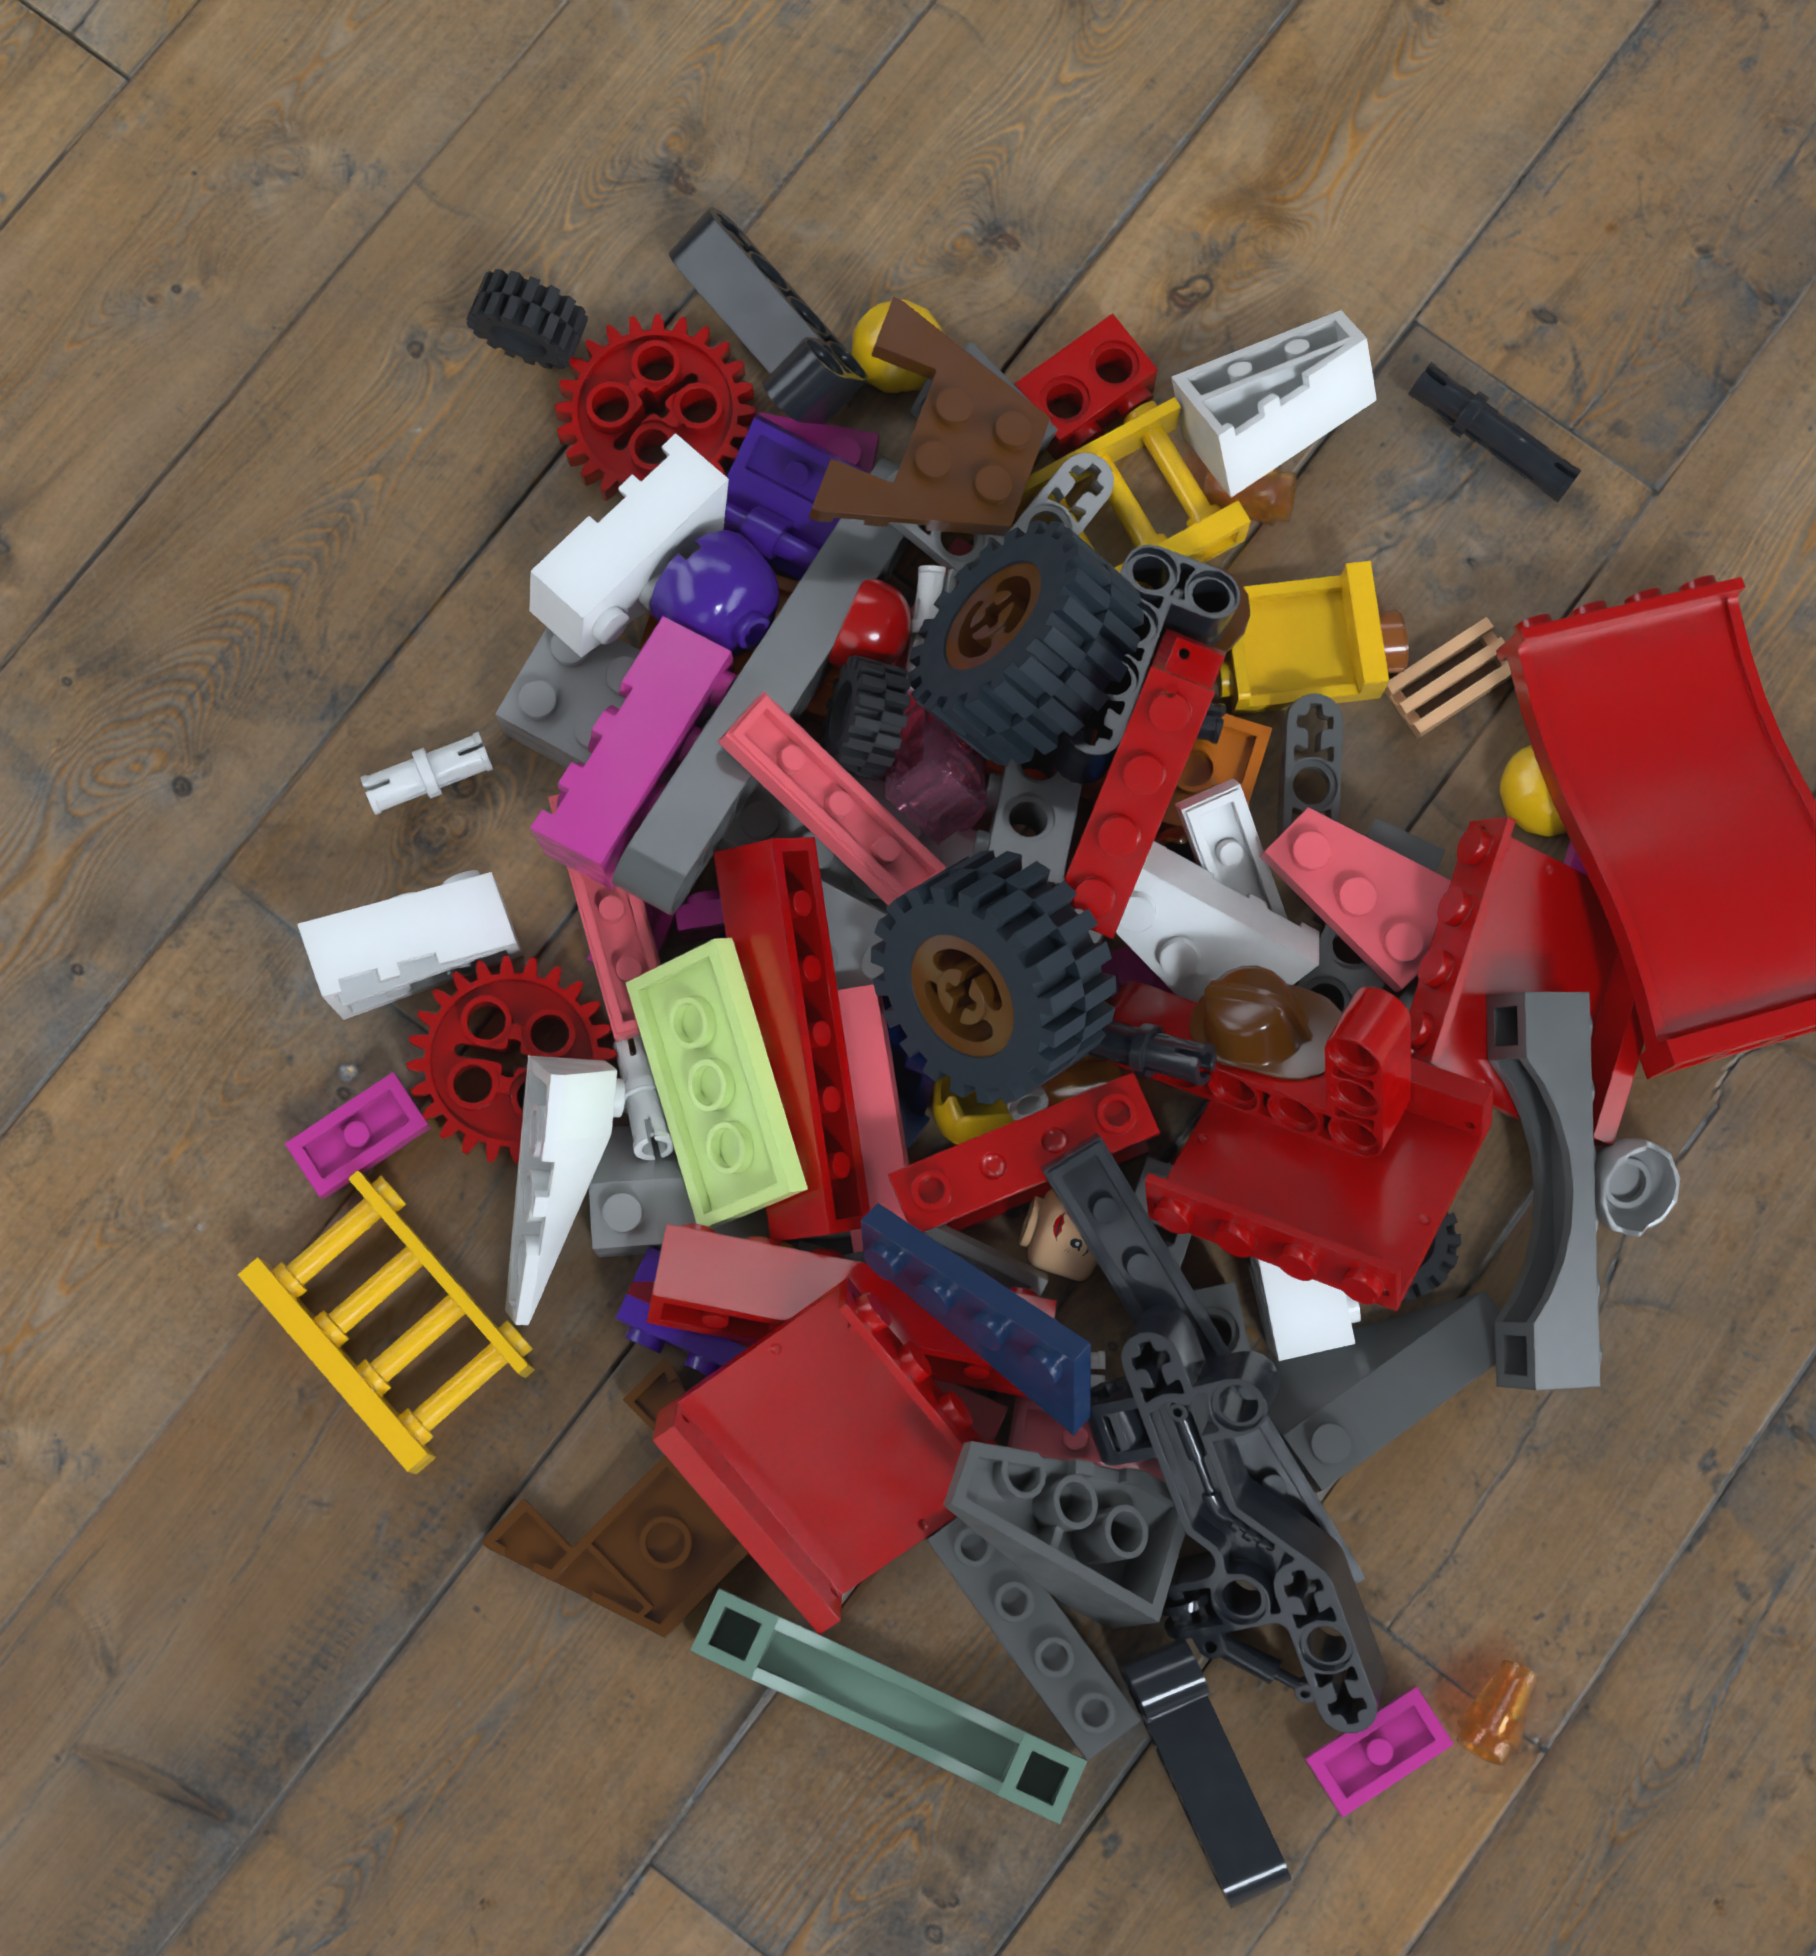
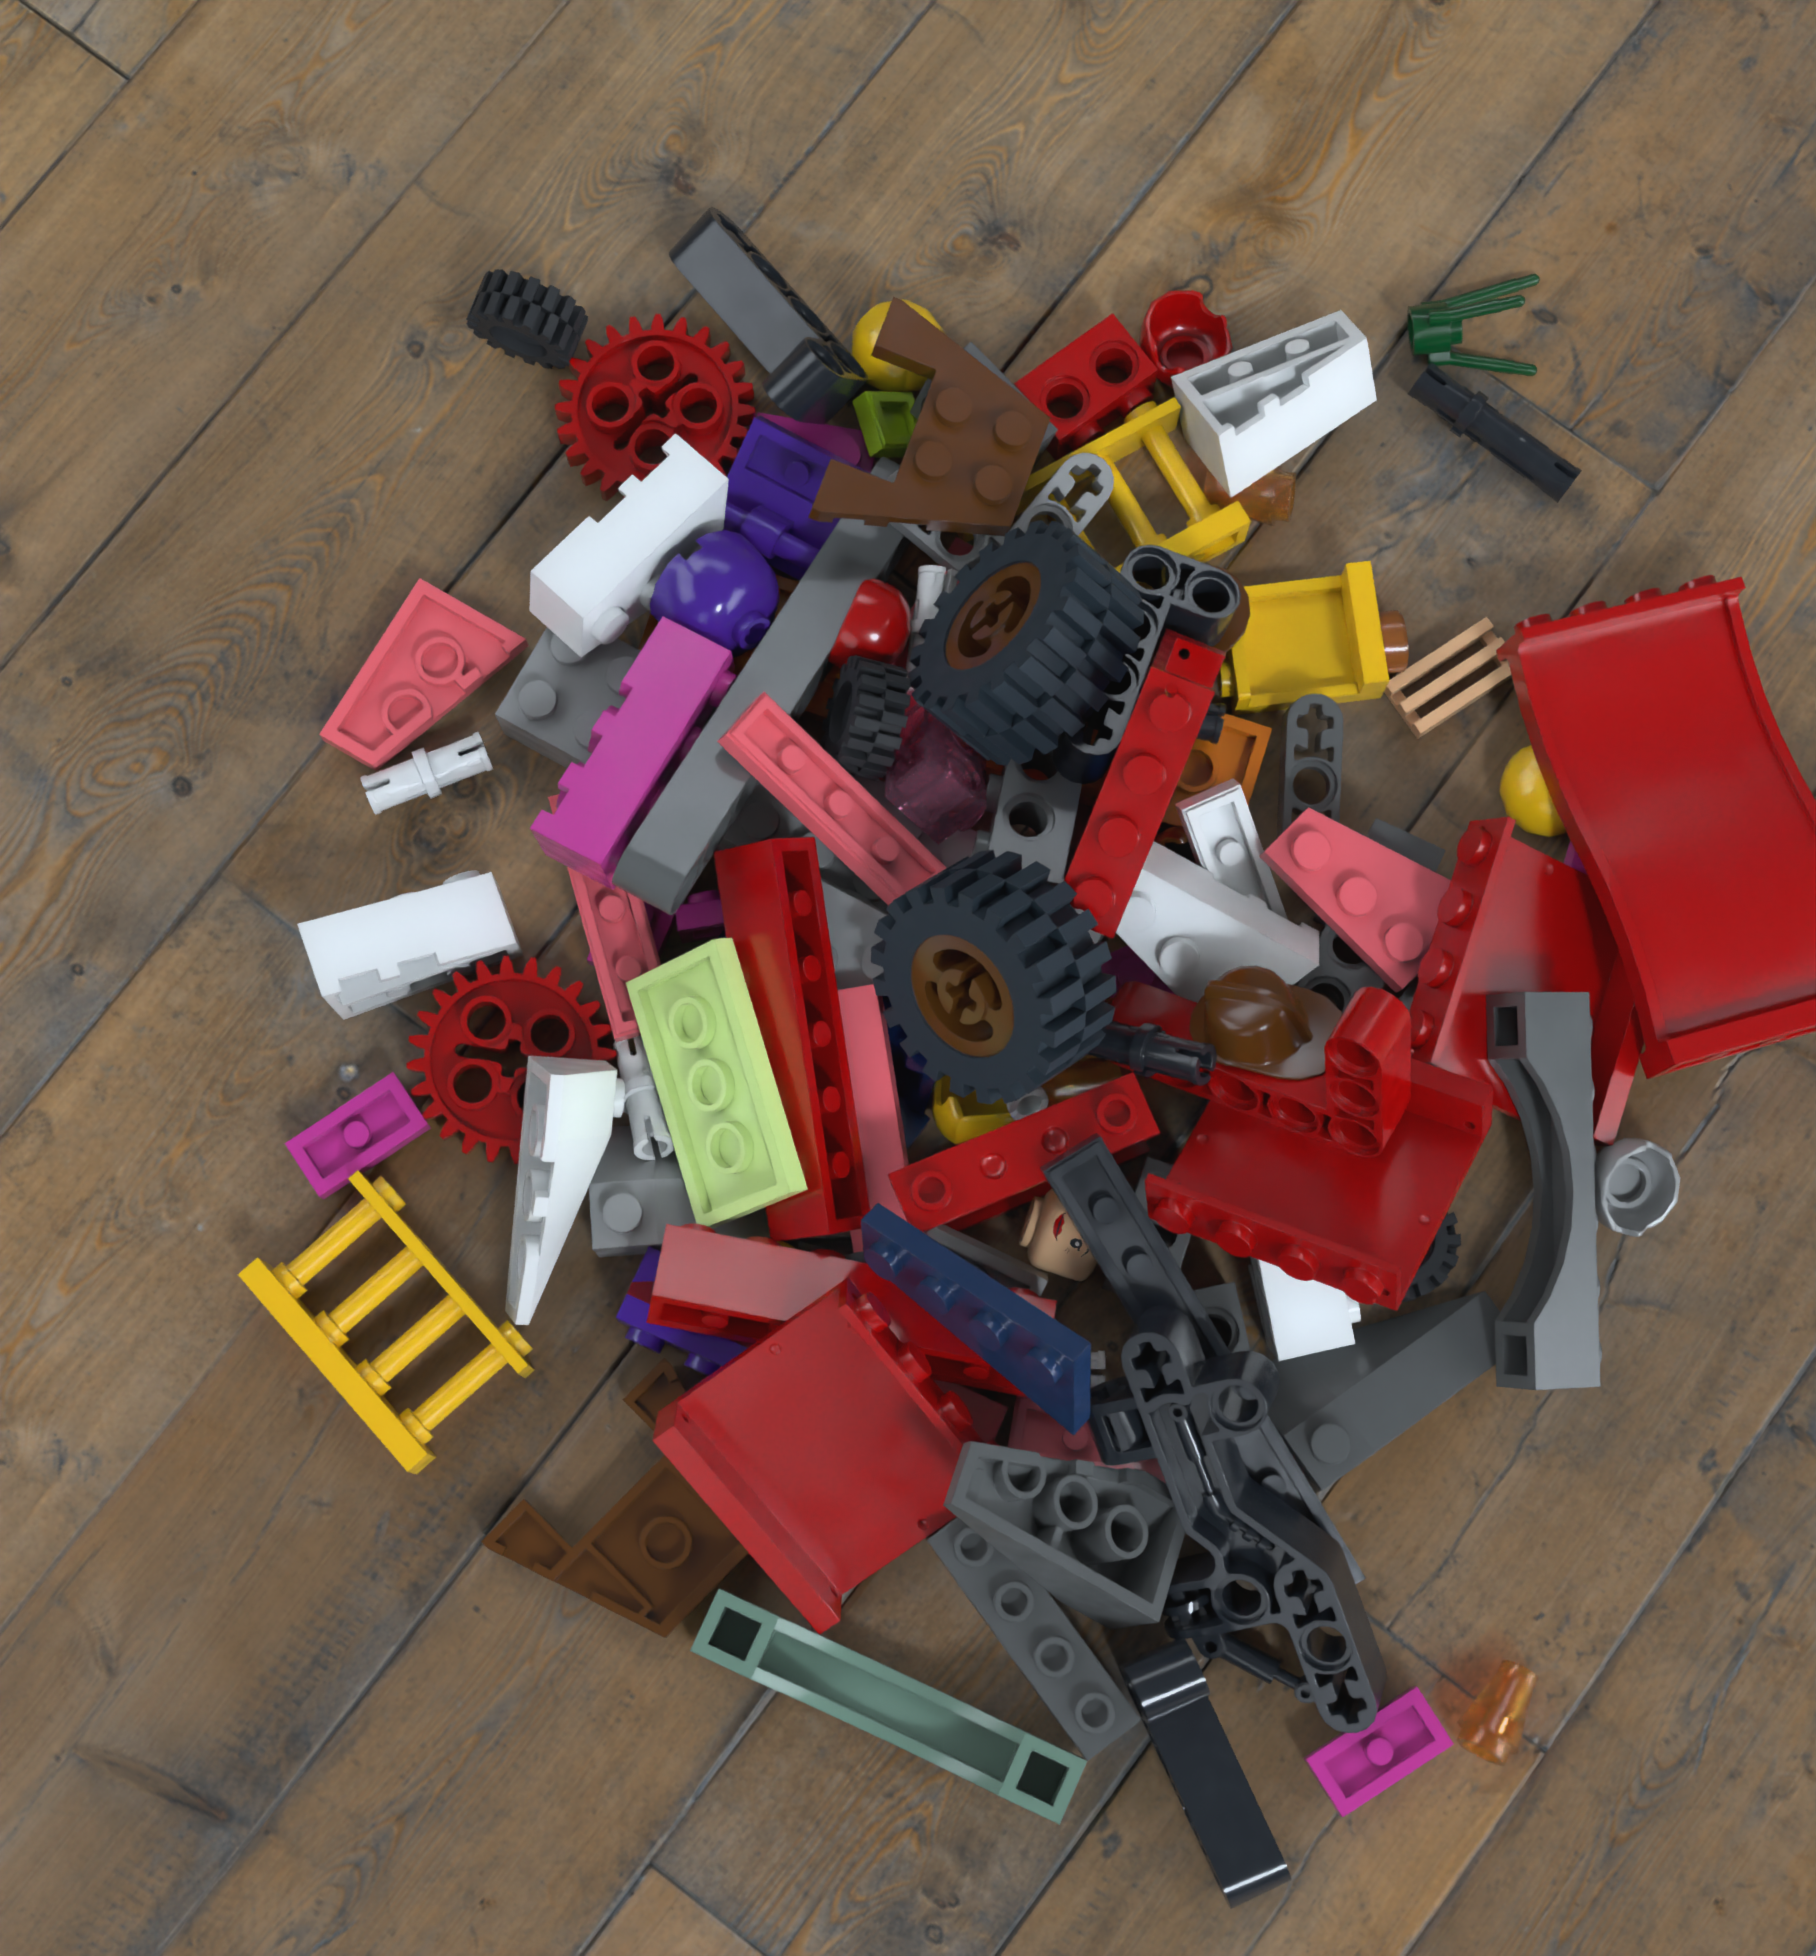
none -> coral wing [319,578,529,772]
none -> lime tile [852,391,917,458]
none -> red hair [1139,290,1233,389]
none -> dark green plant [1407,274,1540,376]

